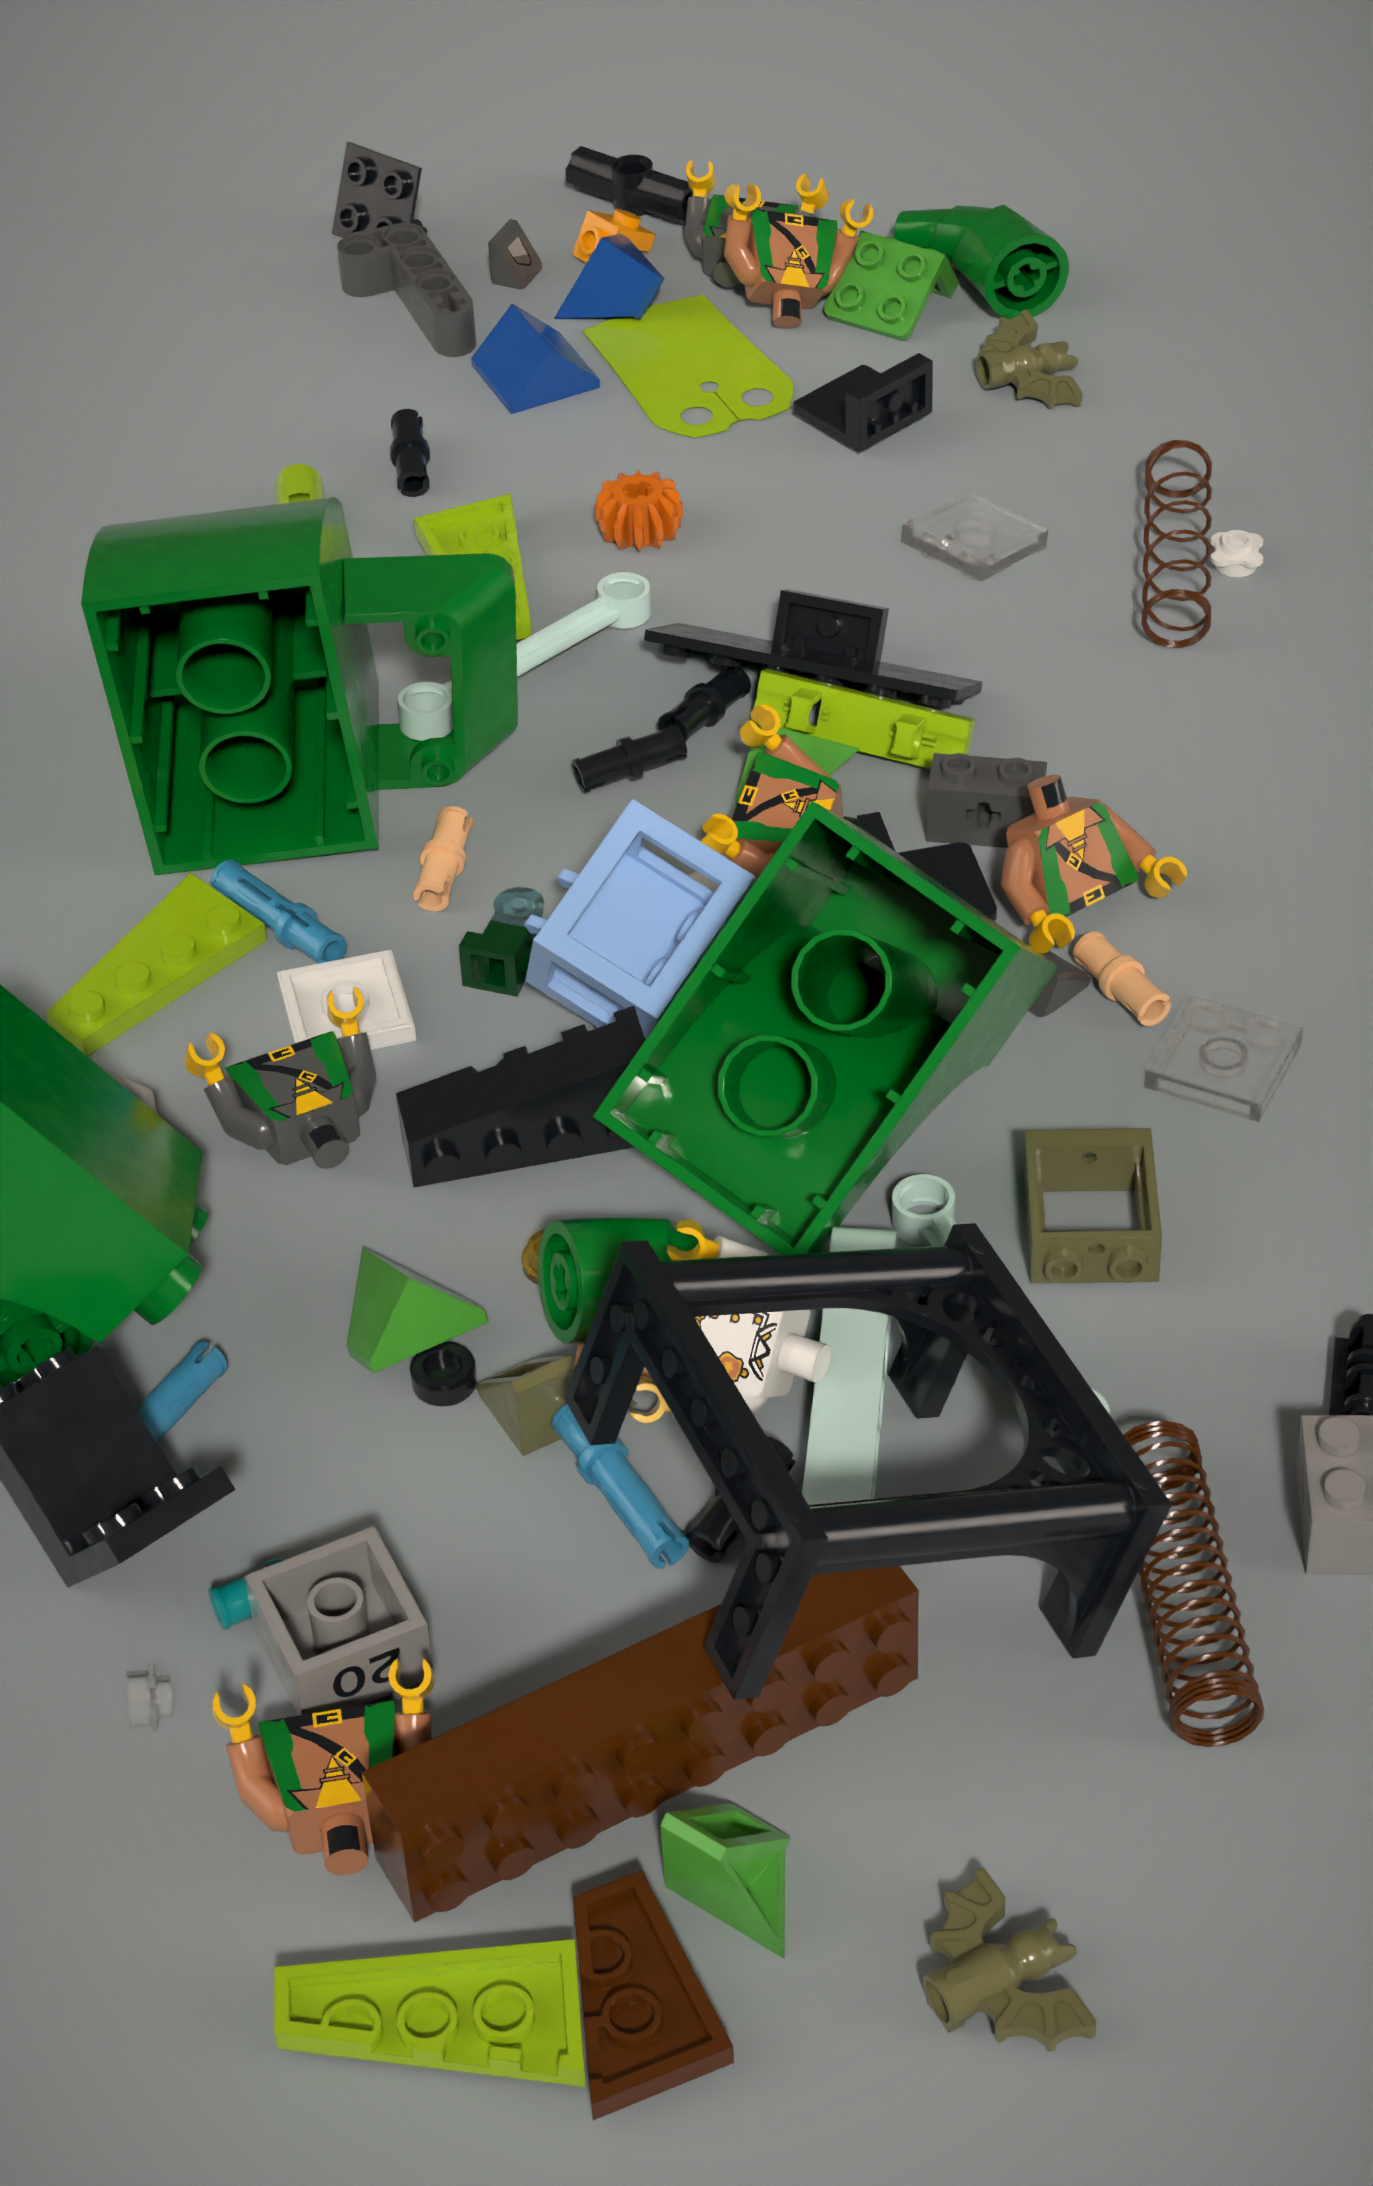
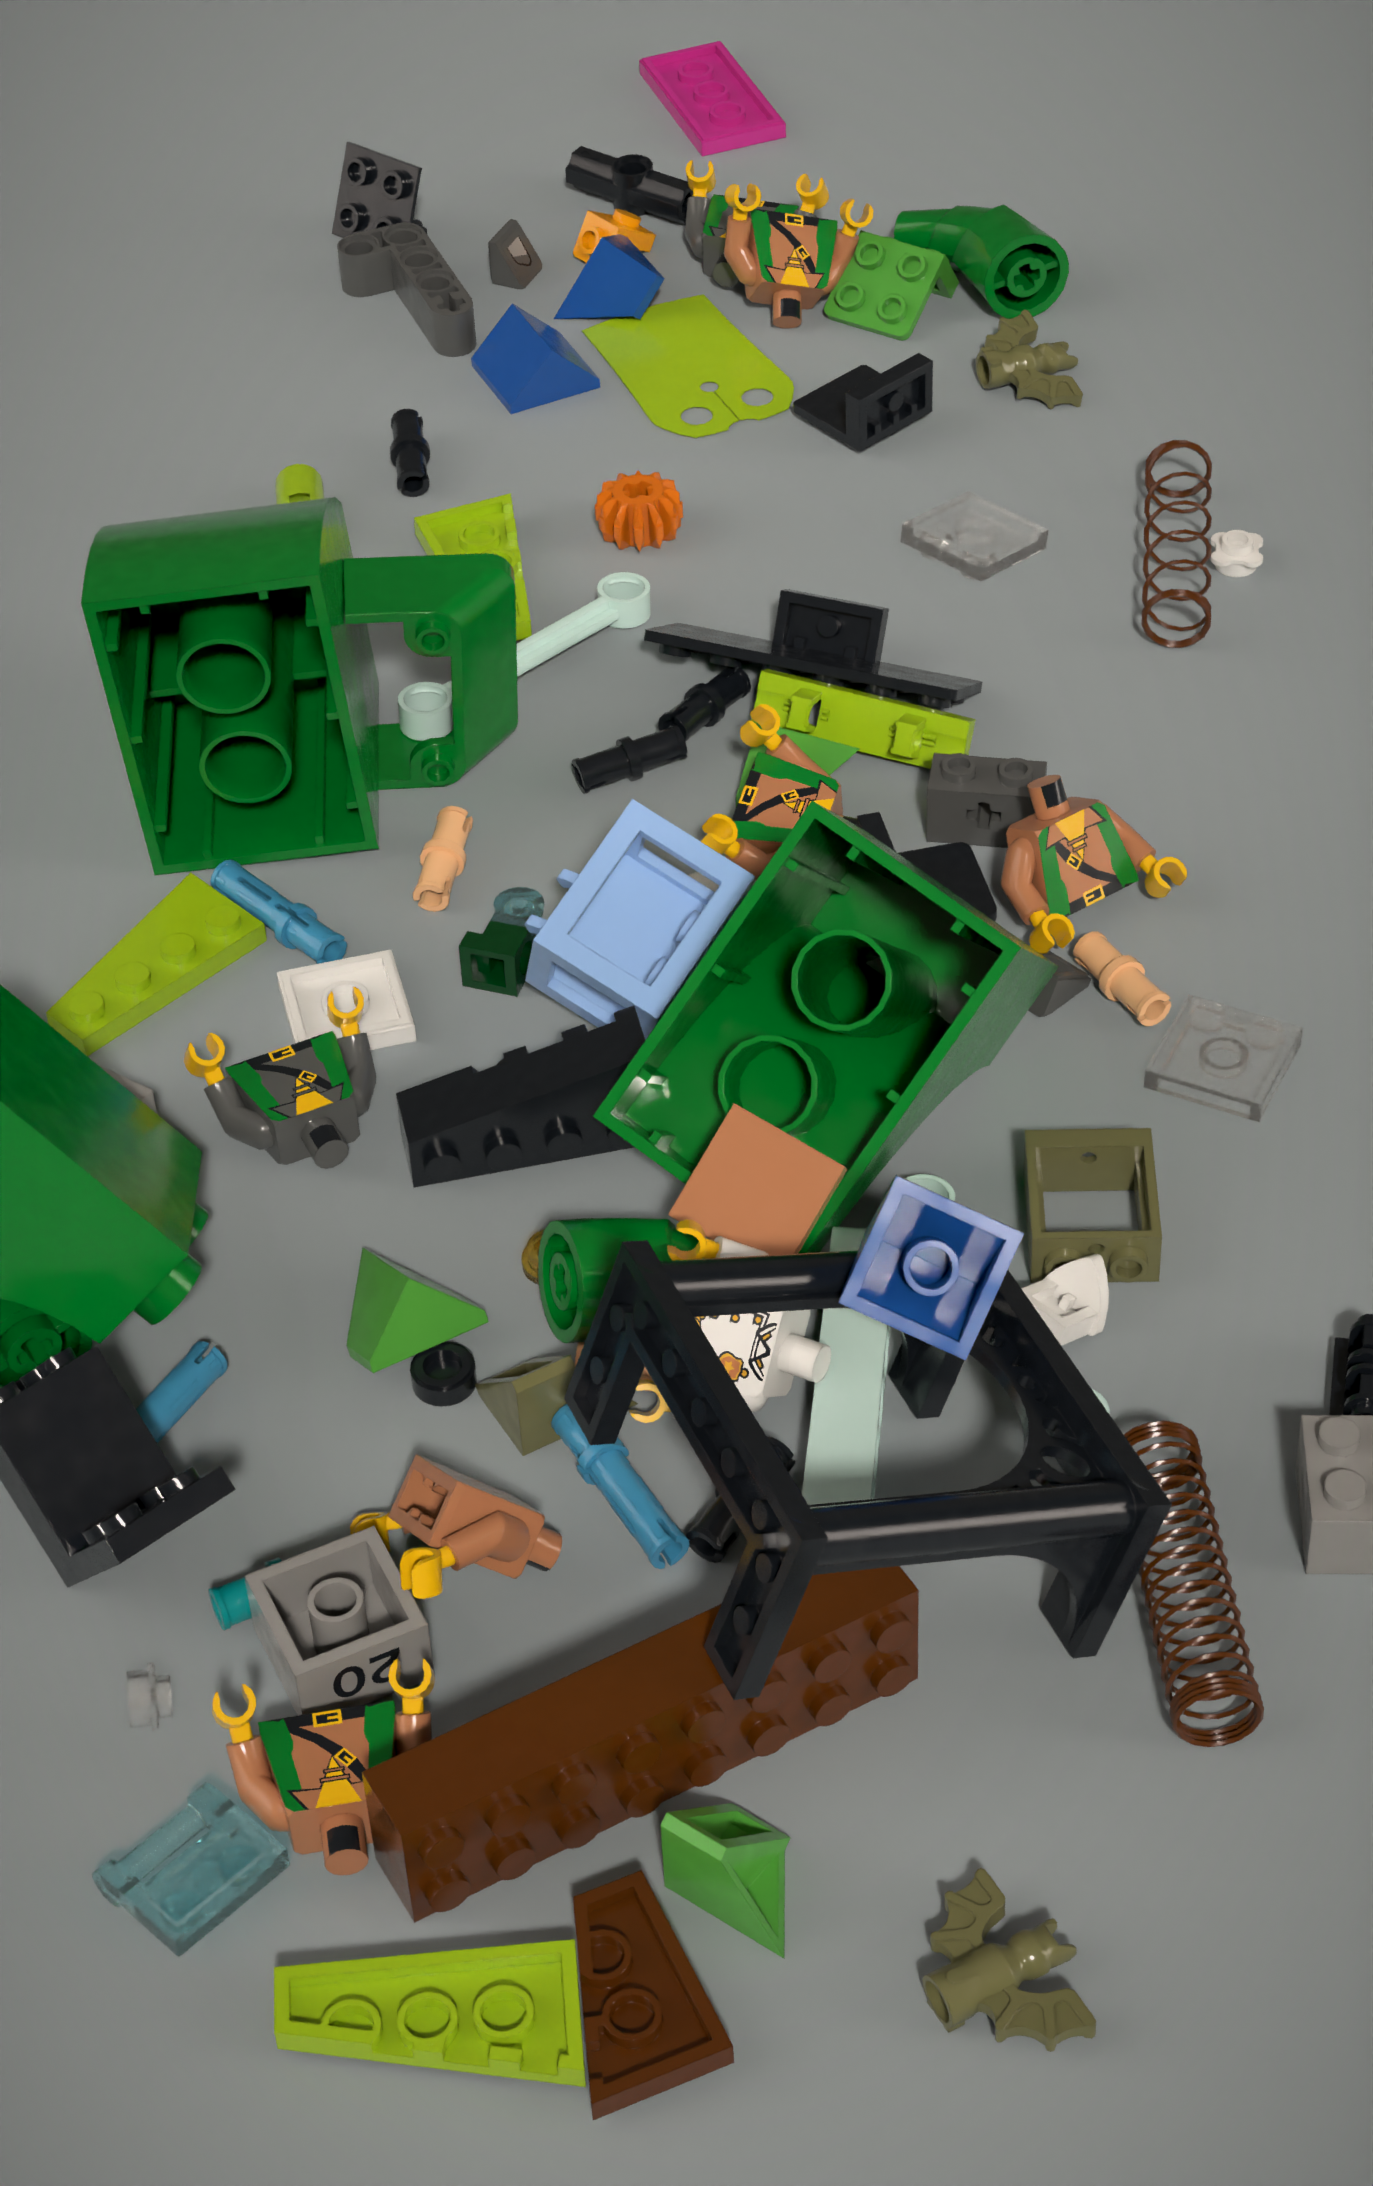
none -> clear light blue plate [92,1782,290,1957]
none -> nougat torso [350,1454,562,1599]
none -> dark pink tile [639,41,786,157]
none -> nougat tile [668,1103,847,1255]
none -> slope [838,1175,1024,1360]
none -> white tile [1021,1254,1109,1346]

